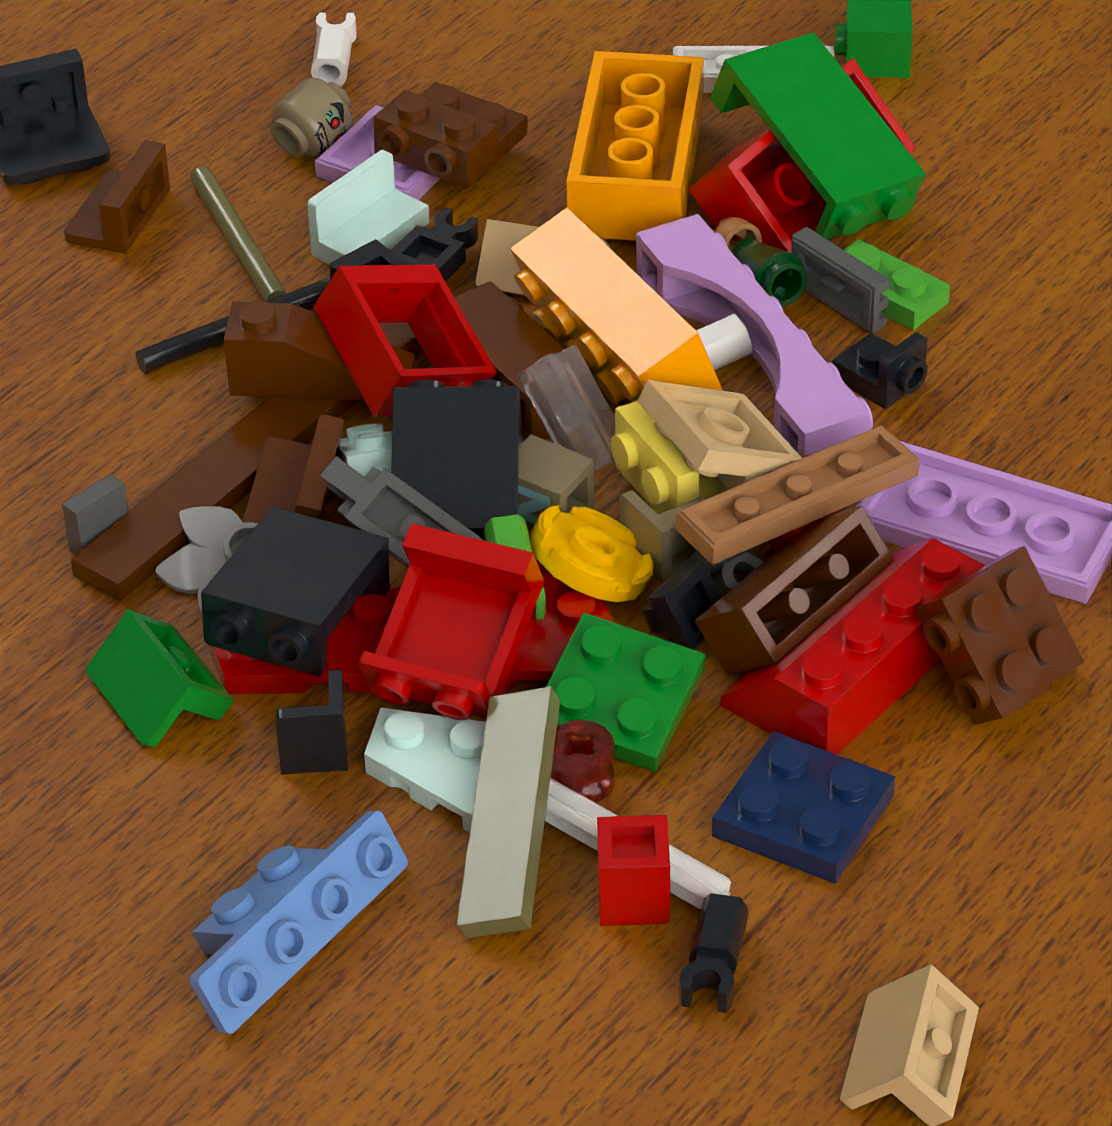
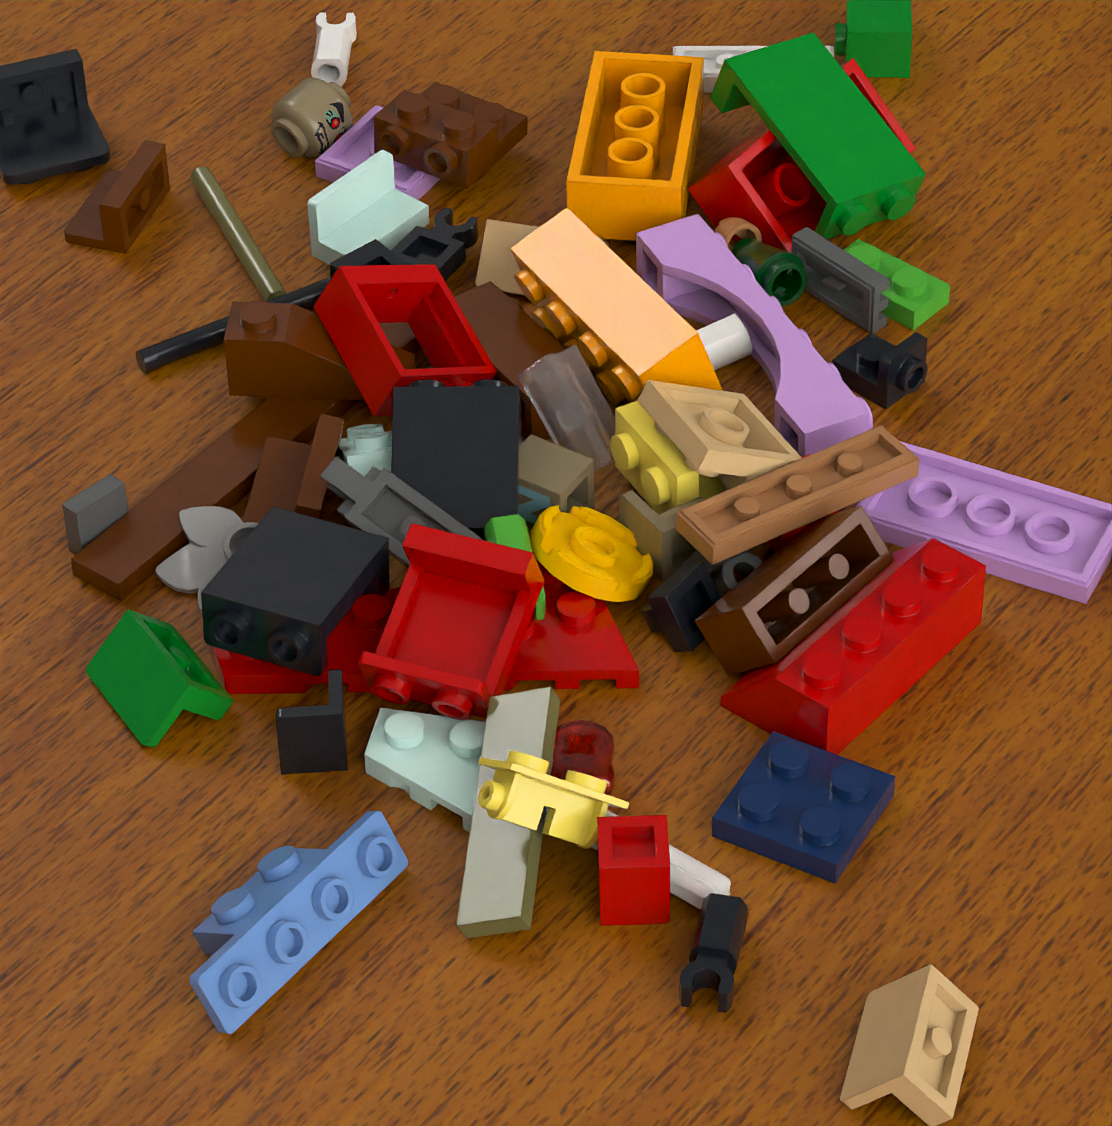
green plate [546,613,706,772] -> none
reddish brown plate [914,546,1084,725] -> none
none -> light yellow hinge [478,750,629,849]

